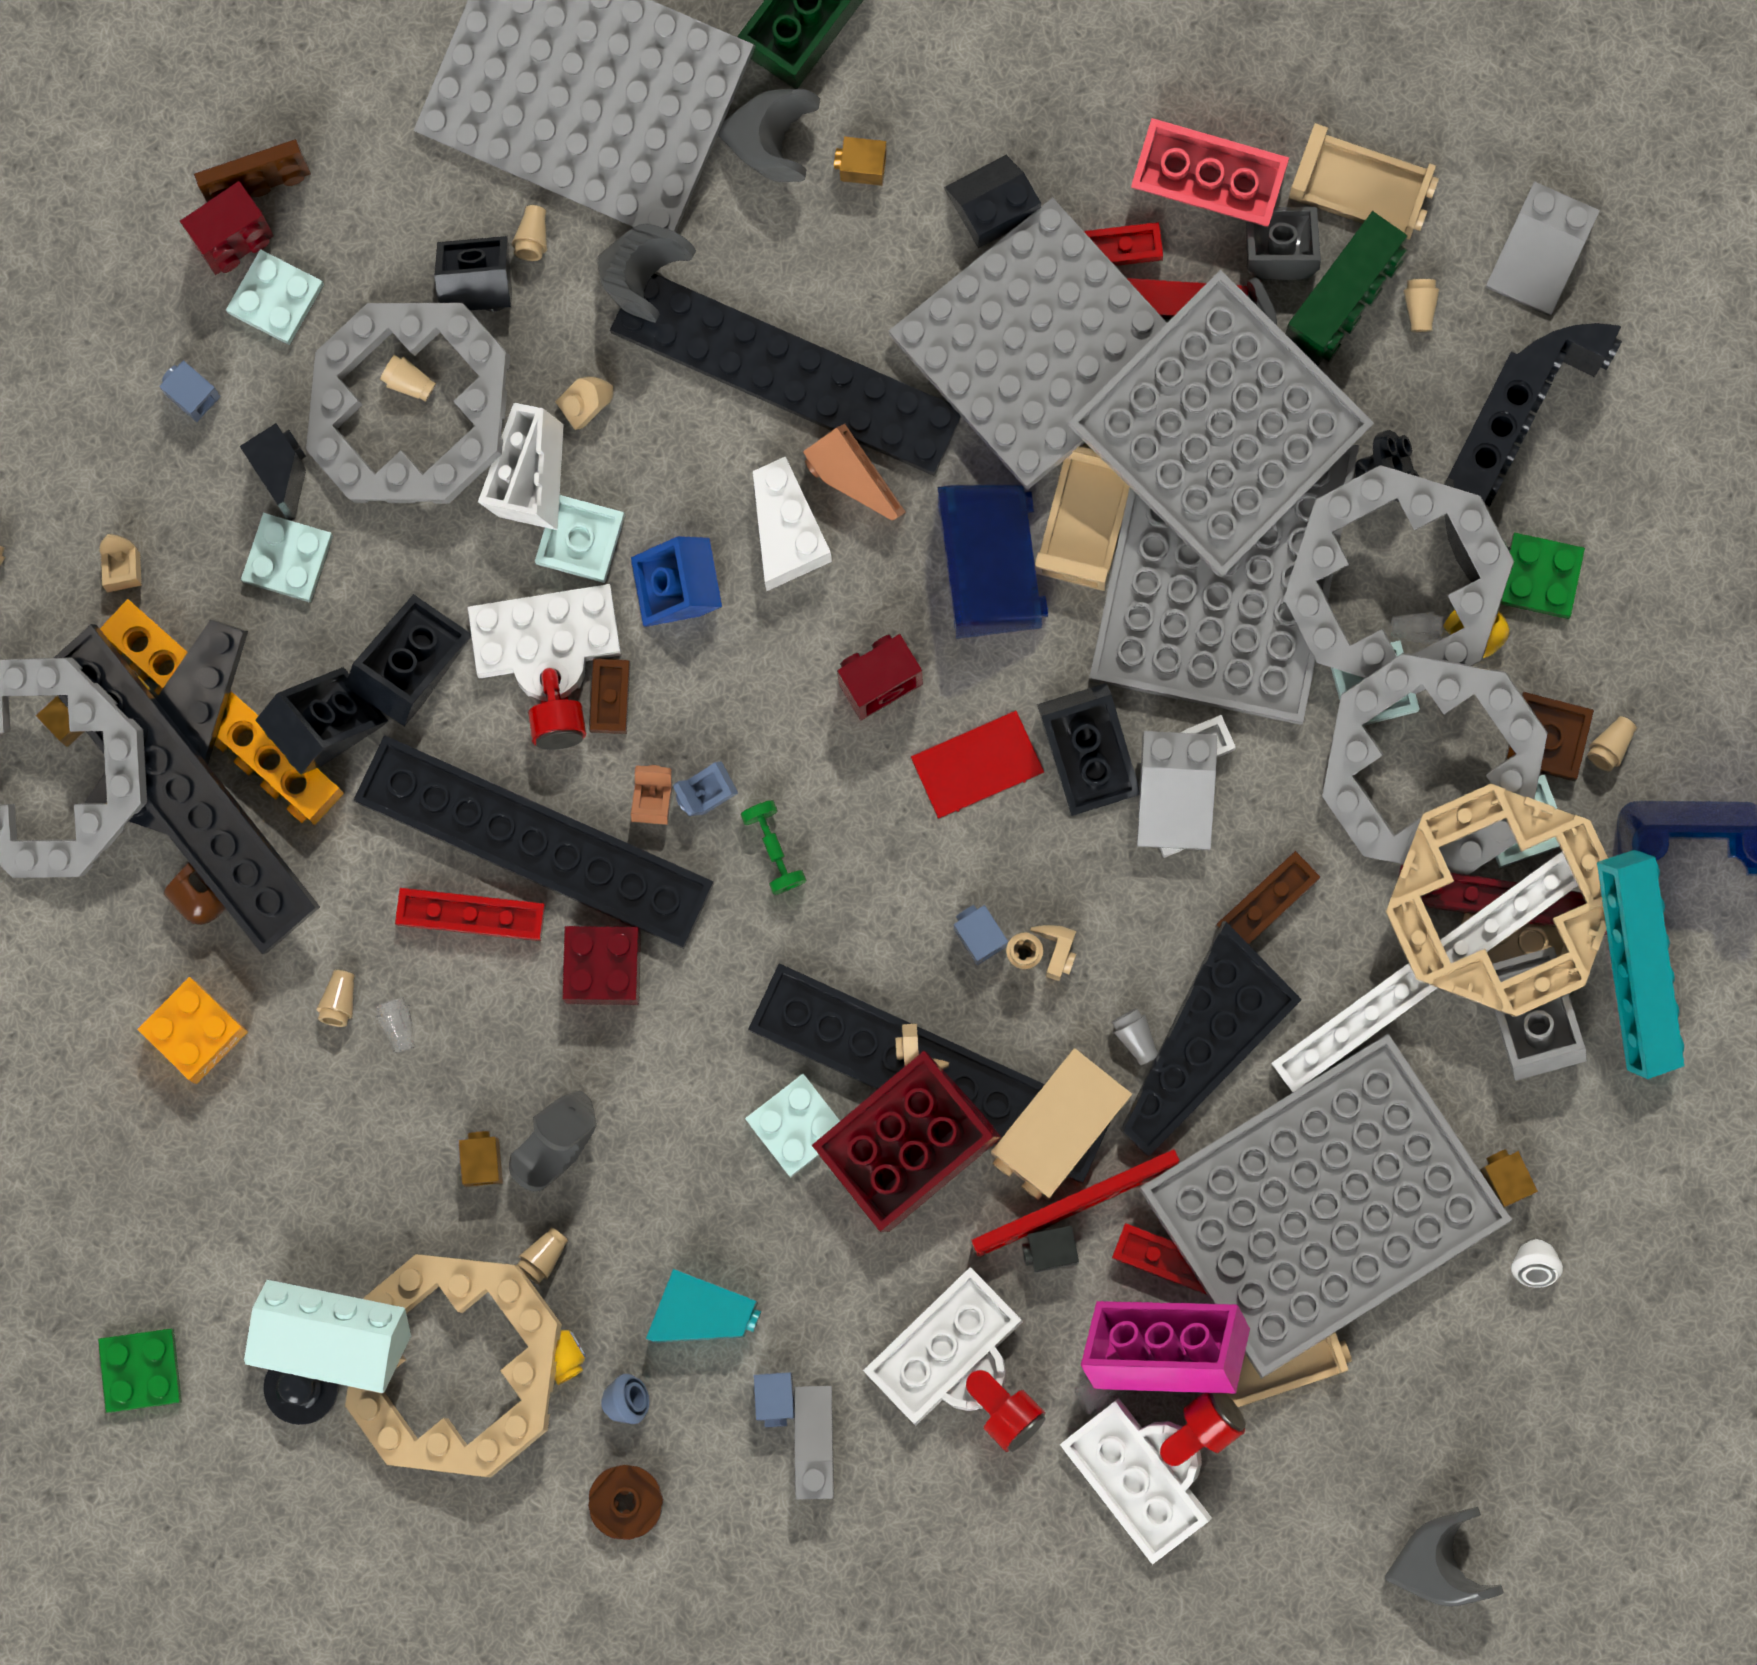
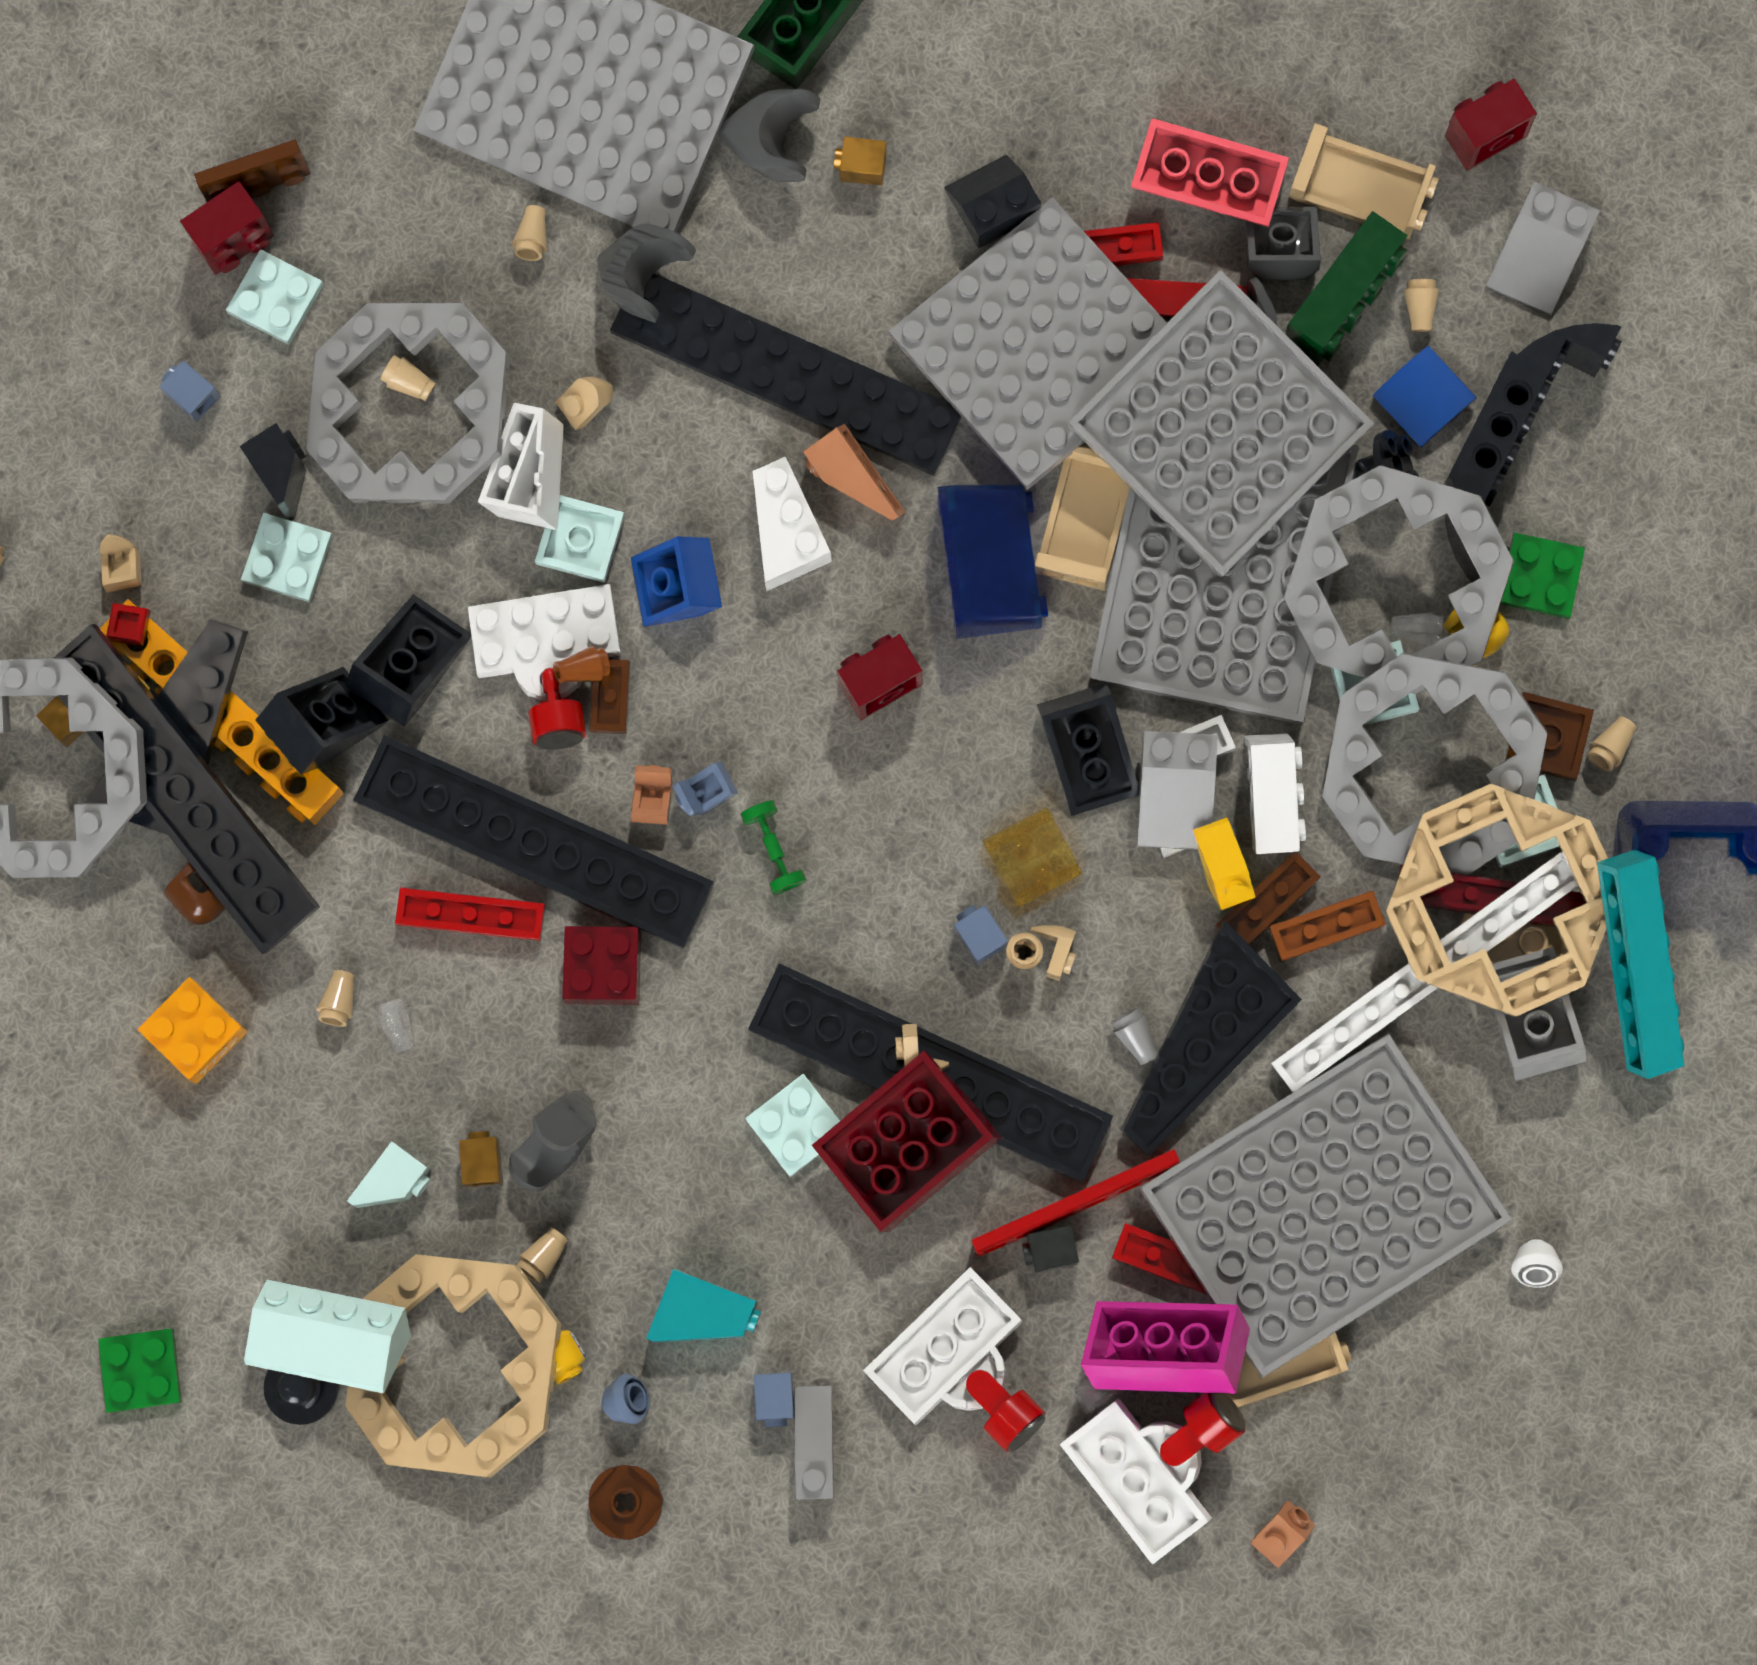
black slope [434,236,512,312] -> none
red window [911,711,1044,819] -> none
tan panel [991,1048,1132,1200] -> none
dark grey animal [1385,1507,1504,1607] -> none
pearl gold brick [1480,1149,1538,1207] -> none
none -> red tile [106,603,151,646]
none -> light aqua slope [347,1141,431,1208]
none -> dark orange cone [553,646,610,683]
none -> clear yellow slope [982,807,1083,908]
none -> yellow slope [1193,817,1256,910]
none -> white wedge [1244,733,1306,854]
none -> nougat bracket [1250,1501,1315,1568]
none -> dark orange plate [1269,890,1386,962]
none -> blue slope [1372,346,1477,447]
none -> dark red brick [1445,78,1537,171]

